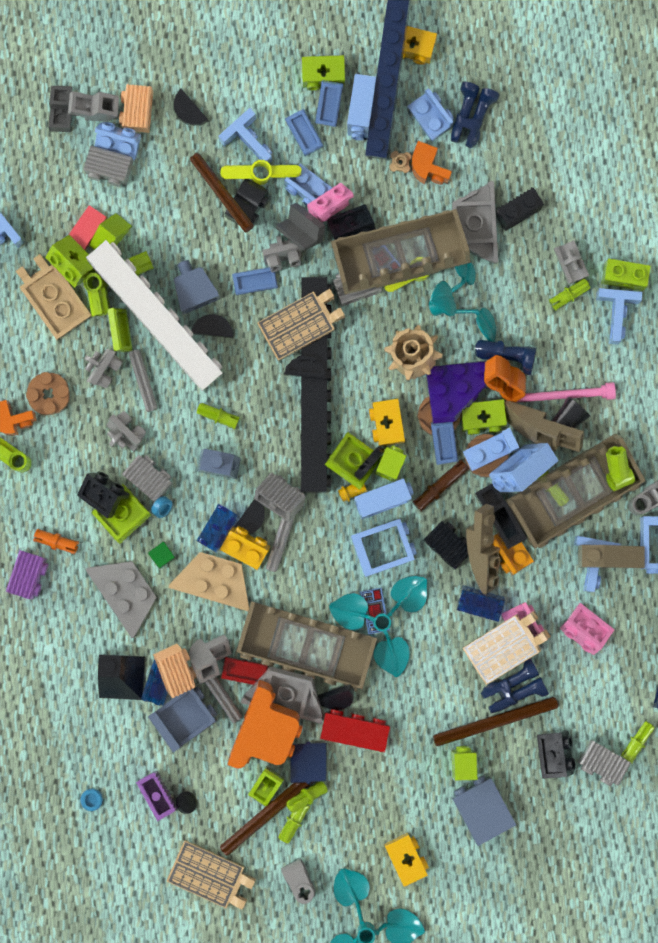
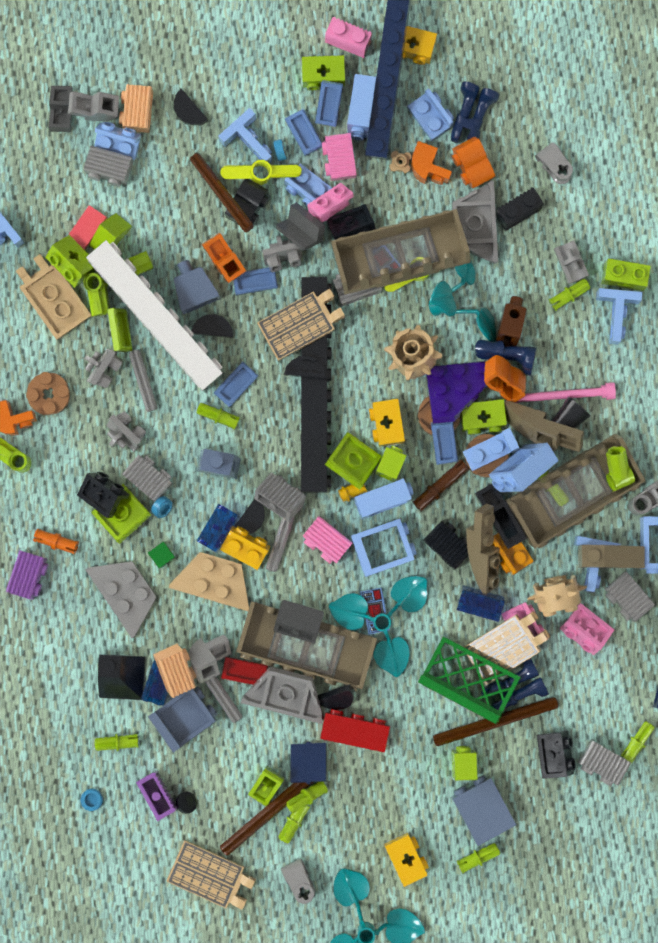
orange brick [227,680,303,768] -> none
black tile [354,446,385,480] -> none
none -> lime axle [94,734,139,751]
none -> orange brick [201,233,246,283]
none -> medium blue tile [214,361,259,408]
none -> dark azure tile [273,139,287,161]
none -> dark grey panel [274,600,324,644]
none -> bright pink brick [303,516,353,564]
none -> bright pink brick [322,133,357,181]
none -> bright pink brick [325,17,372,58]
none -> green fence [418,637,521,725]
none -> orange brick [452,136,496,189]
none -> lime axle [457,843,500,874]
none -> reddish brown torso [495,296,527,346]
none -> tan brick [527,575,587,617]
none -> light grey piece [535,142,573,184]
none -> light grey brick [604,572,655,622]

